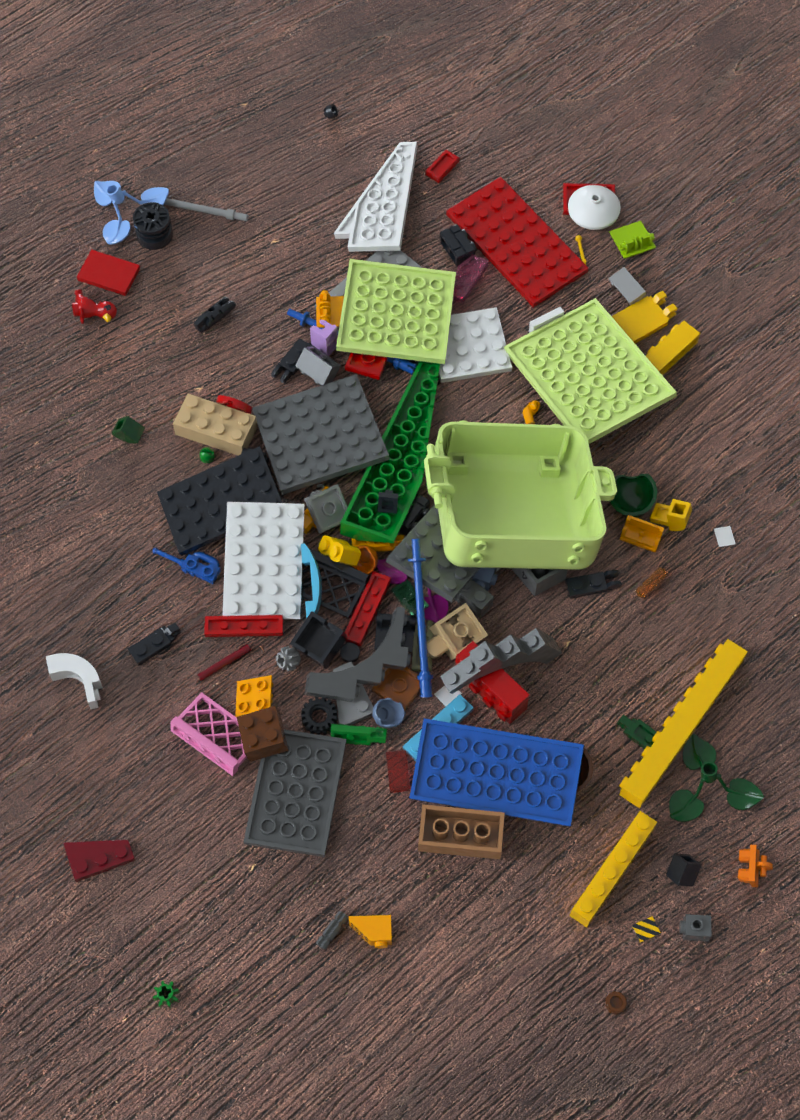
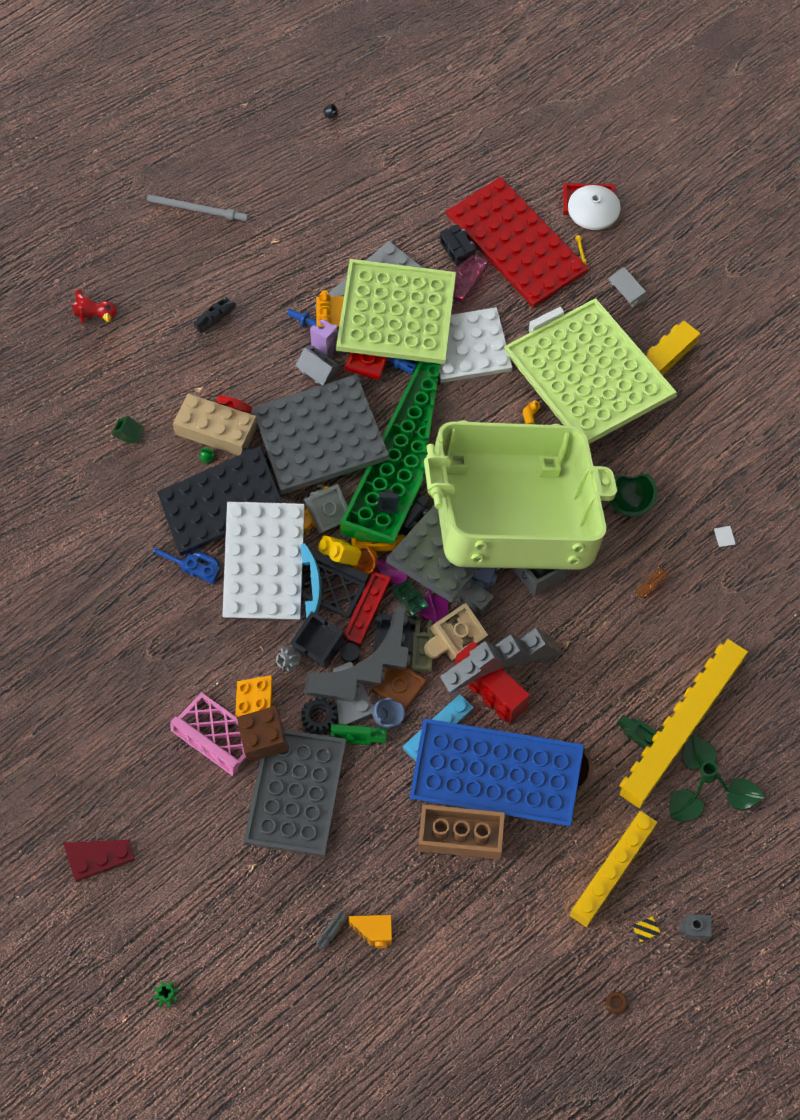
white arch [46,653,103,709] -> none
red tile [77,249,140,296] -> none
light blue plant [94,181,169,245] -> none
black hinge [127,623,181,666] -> none
black wheel [133,202,173,250] -> none
dark red bar [197,644,251,681] -> none
red plate [204,615,283,637] -> none
black hinge [271,338,312,384] -> none
white wing [334,142,418,252] -> none
clear red tile [386,750,410,793] -> none
blue bar [408,539,433,697] -> none
red tile [425,150,460,183] -> none
white sticker [434,686,462,707] -> none
black hinge [565,570,622,599] -> none
lime hinge [609,221,656,259] -> none
yellow tile [611,291,678,344] -> none
light orange hinge [620,515,664,553] -> none
yellow brick [650,499,692,531] -> none
black panel [666,853,702,886] -> none
orange hips [738,845,773,887] -> none

